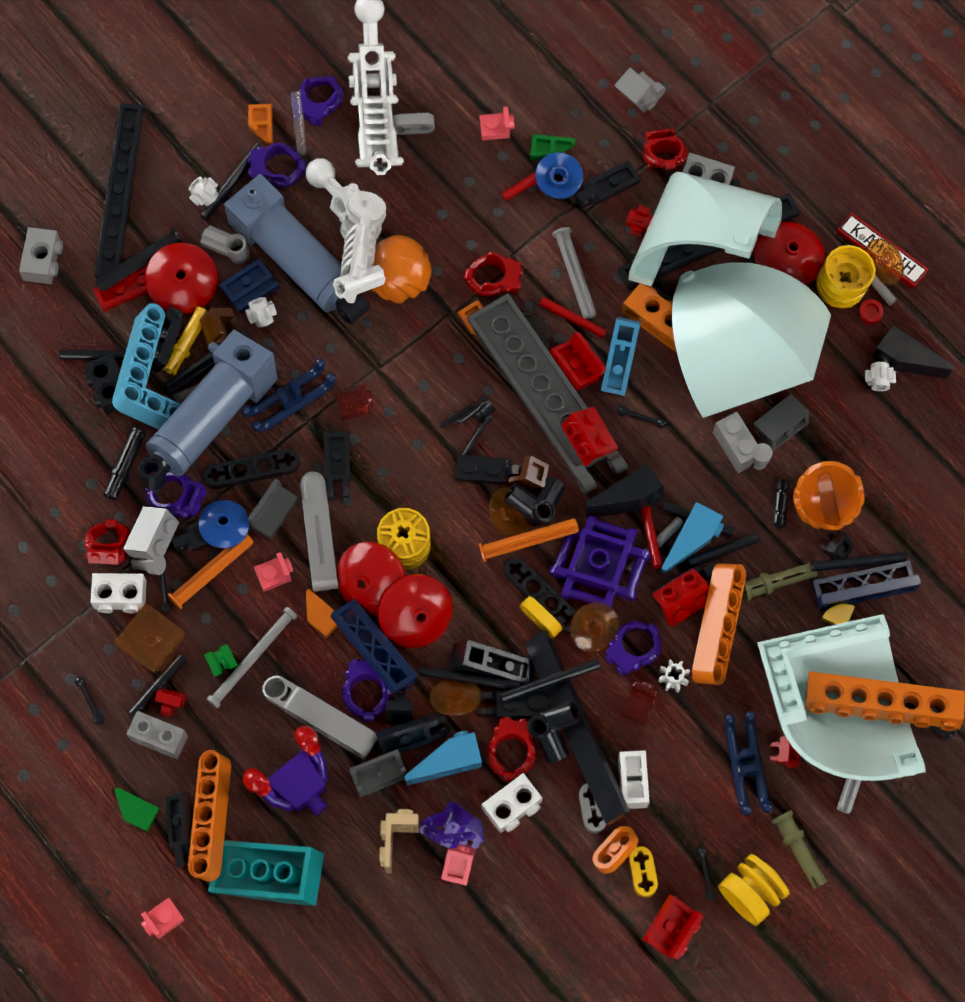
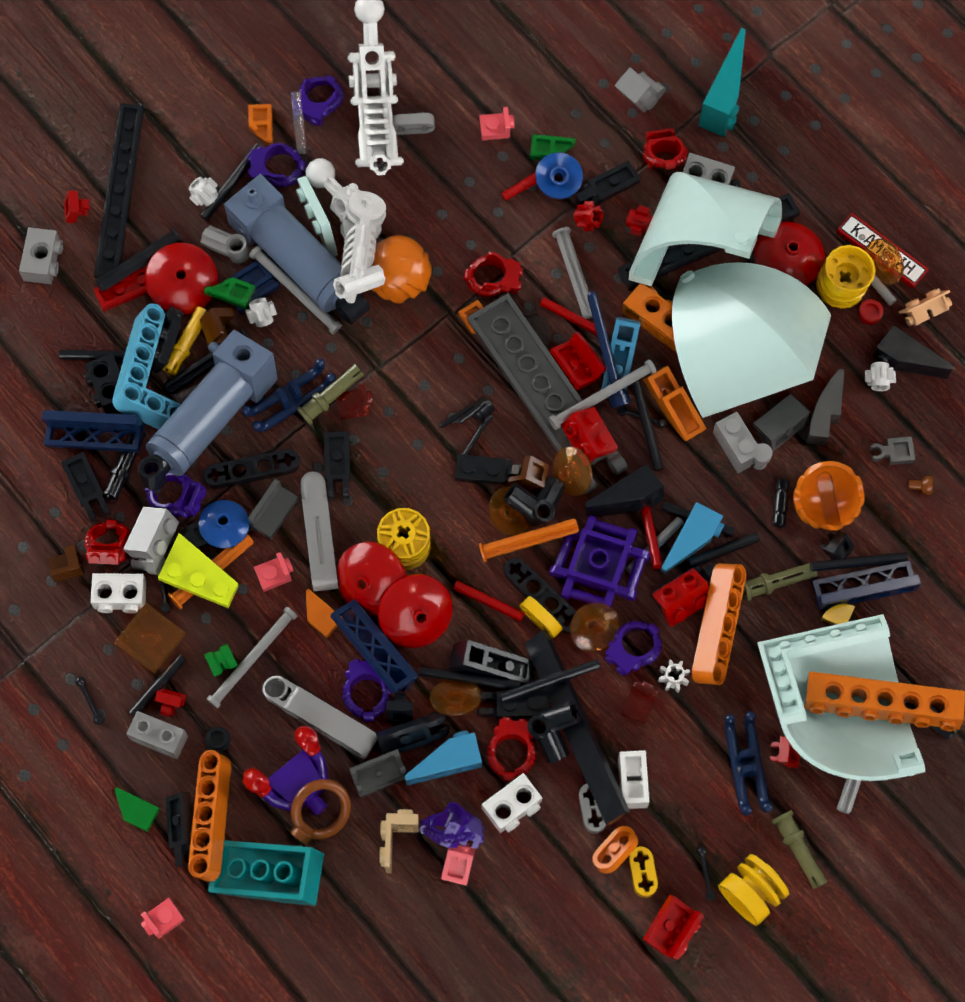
none -> dark blue fence [41,410,145,452]
none -> reddish brown panel [49,545,84,583]
none -> black hinge [61,452,111,523]
none -> red tile [64,191,90,223]
none -> neon yellow wing [158,533,239,608]
none -> green tile [204,277,256,310]
none -> black plate [205,727,231,753]
none -> light grey bar [249,245,342,335]
none -> dark orange piece [290,779,351,845]
none -> light aqua wing [296,176,338,257]
none -> olive pin [296,363,365,425]
none -> red bar [453,580,525,622]
none -> light grey bar [548,360,656,430]
none -> clear orange dish [553,447,592,496]
none -> red gear [574,201,603,231]
none -> dark blue piece [587,291,631,408]
none -> black bar [632,379,664,471]
none -> orange slope [642,366,707,441]
none -> teal slope [698,27,746,137]
none -> dark grey slope [806,369,844,446]
none -> dark grey plate [870,437,916,465]
none -> light nougat hinge [899,288,952,326]
none -> dark orange piece [909,475,933,495]

